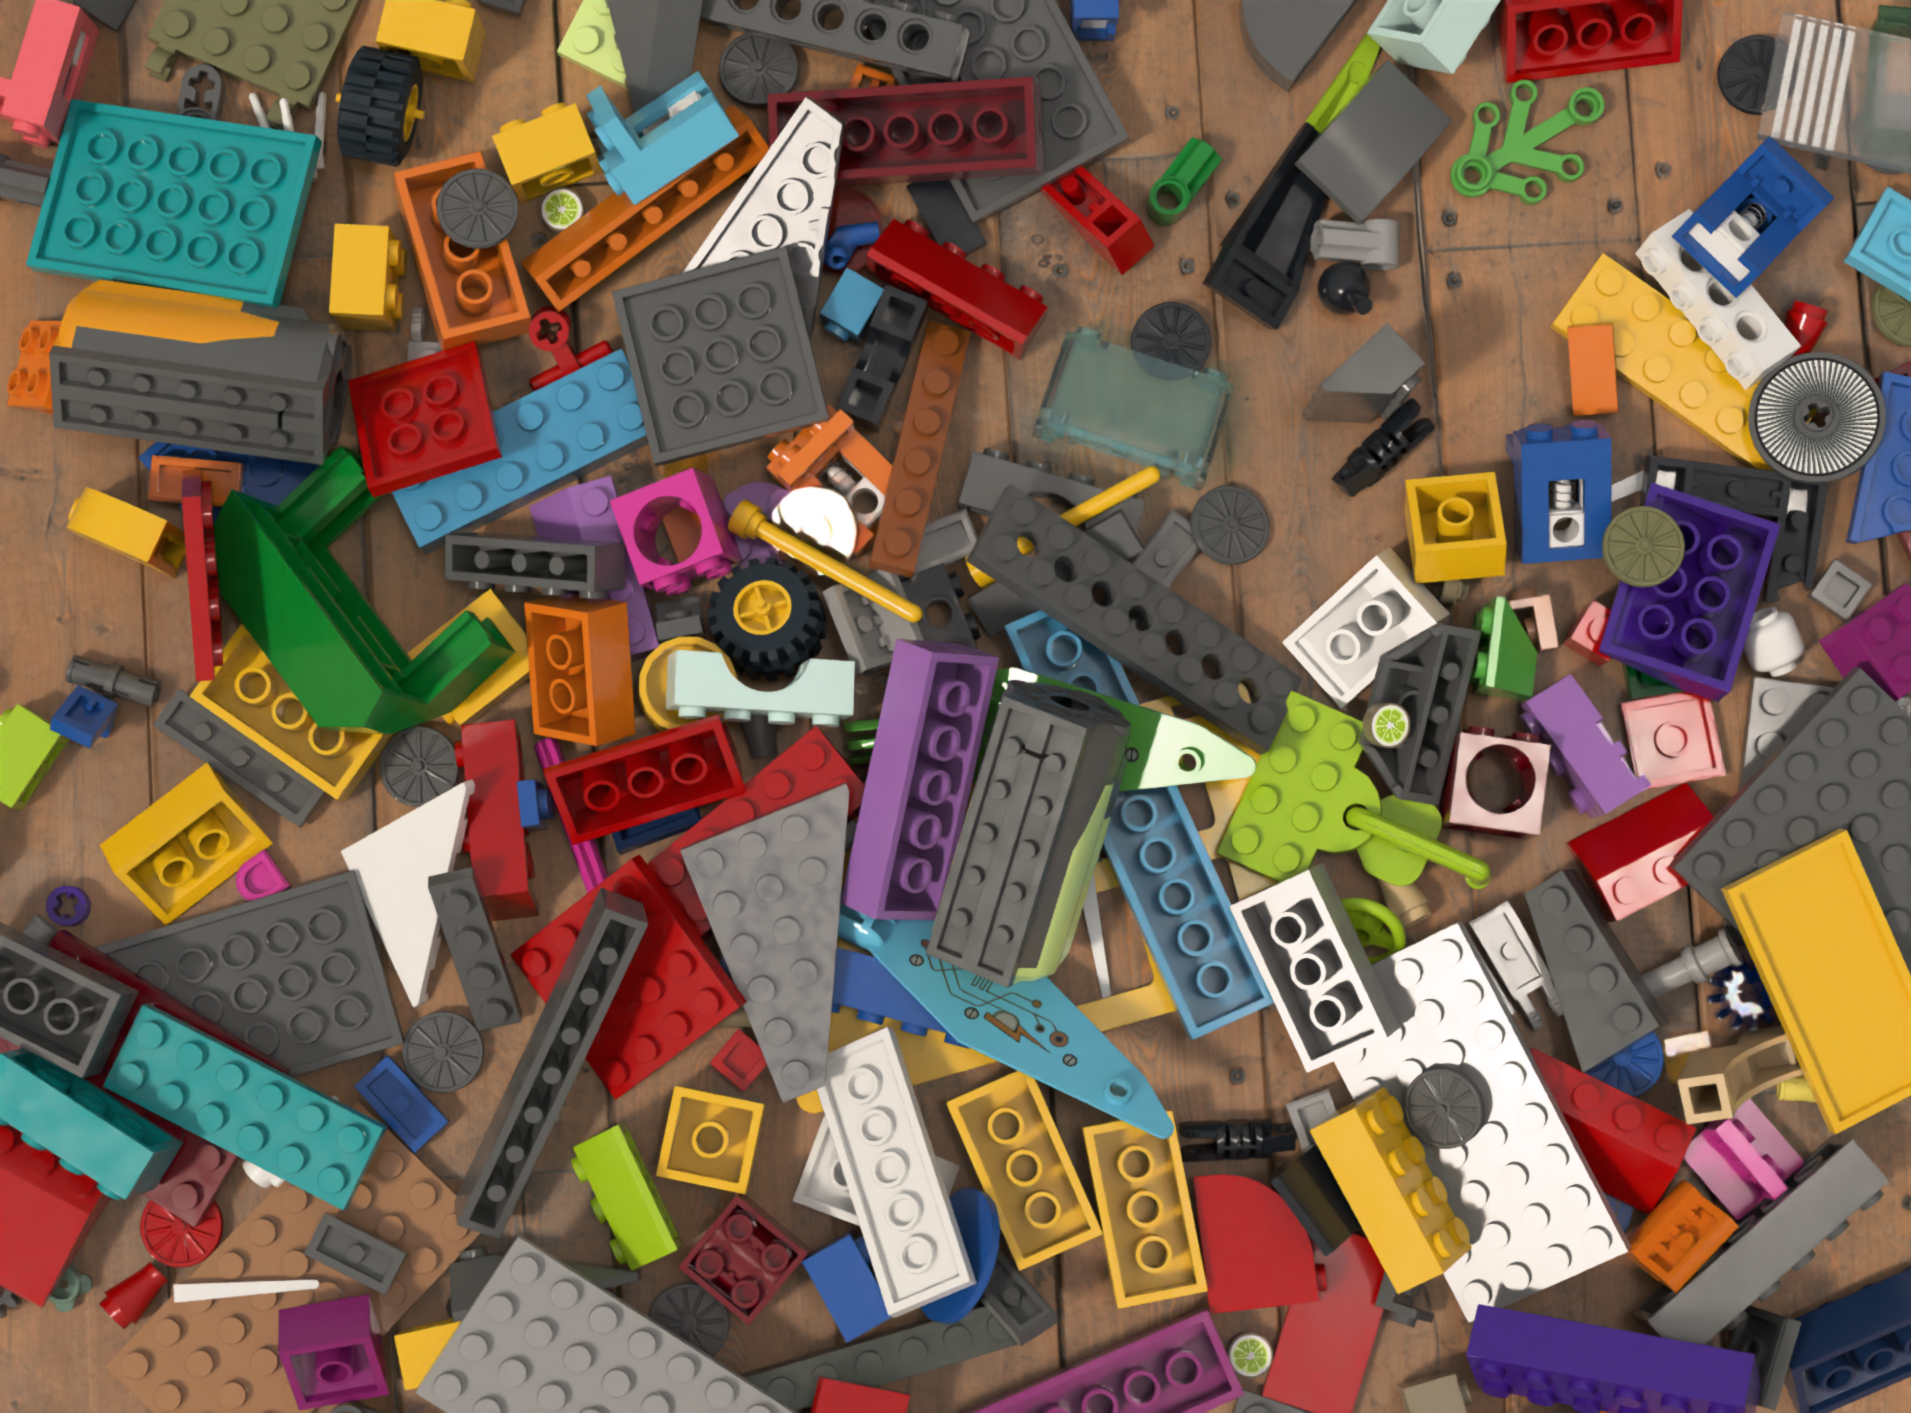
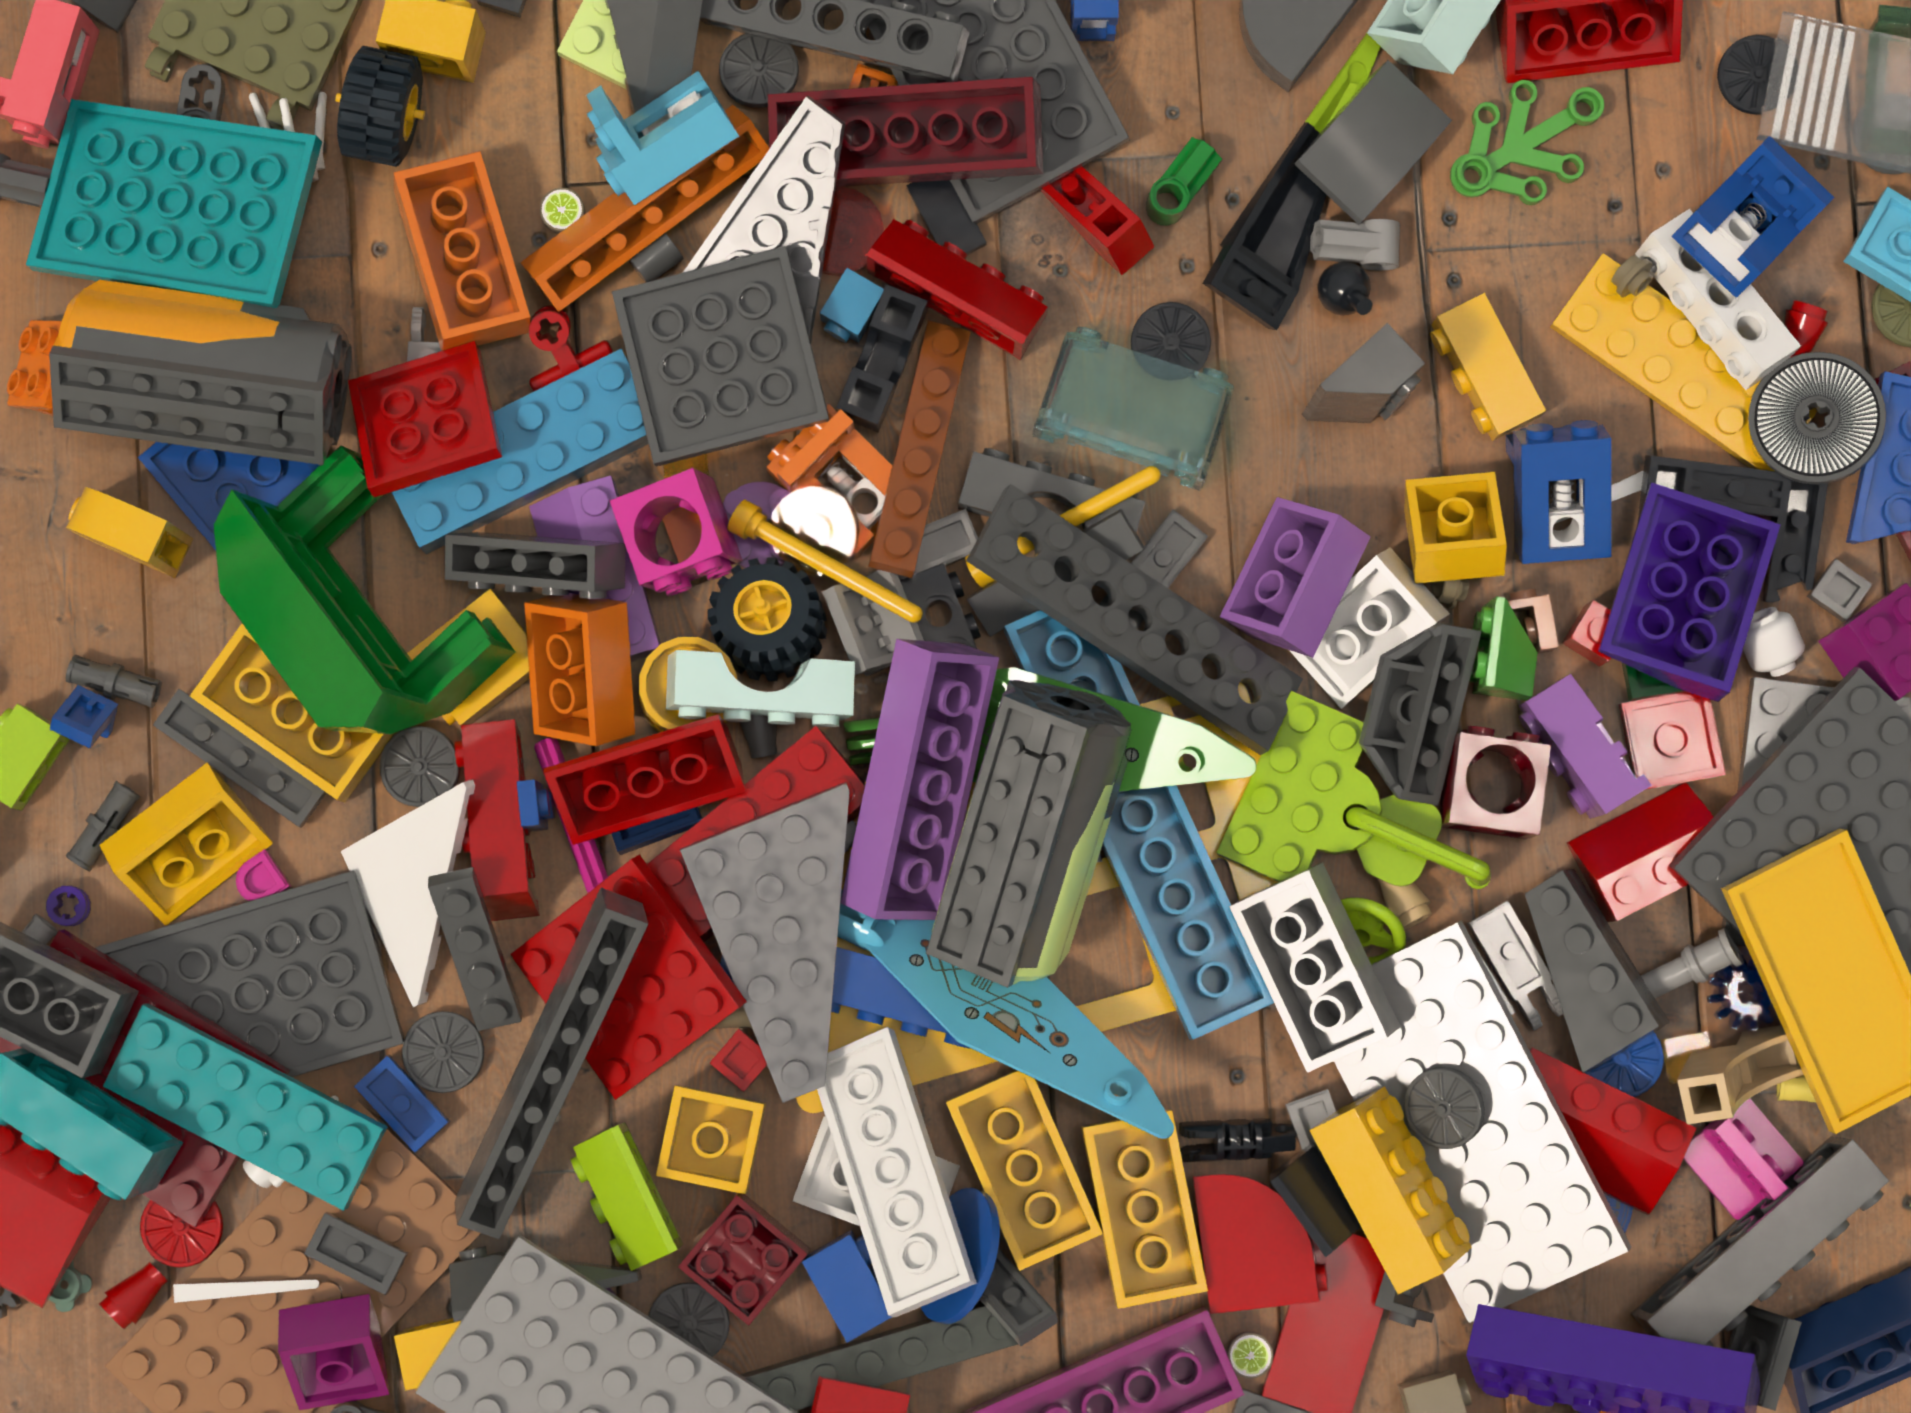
orange tile [148,455,244,508] -> none
red plate [181,469,223,681] -> none
yellow brick [329,224,408,332] -> none
dark grey wheel [437,169,518,249] -> none
yellow brick [492,102,603,205] -> none
dark grey bracket [655,596,707,644] -> none
blue arm [824,221,880,270] -> none
white sticker [1083,873,1111,999] -> none
dark grey wheel [1191,485,1269,565] -> none
black hinge [1332,398,1435,497] -> none
tile [1363,702,1410,748] -> none
orange tile [1567,322,1619,416] -> none
olive wheel [1602,506,1685,587] -> none
orange brick [1625,1179,1739,1293] -> none
none -> dark grey pin [66,781,140,872]
none -> dark grey piece [628,233,684,283]
none -> medium lavender brick [1220,497,1371,658]
none -> yellow brick [1430,293,1546,441]
none -> dark tan plate [1611,255,1653,297]

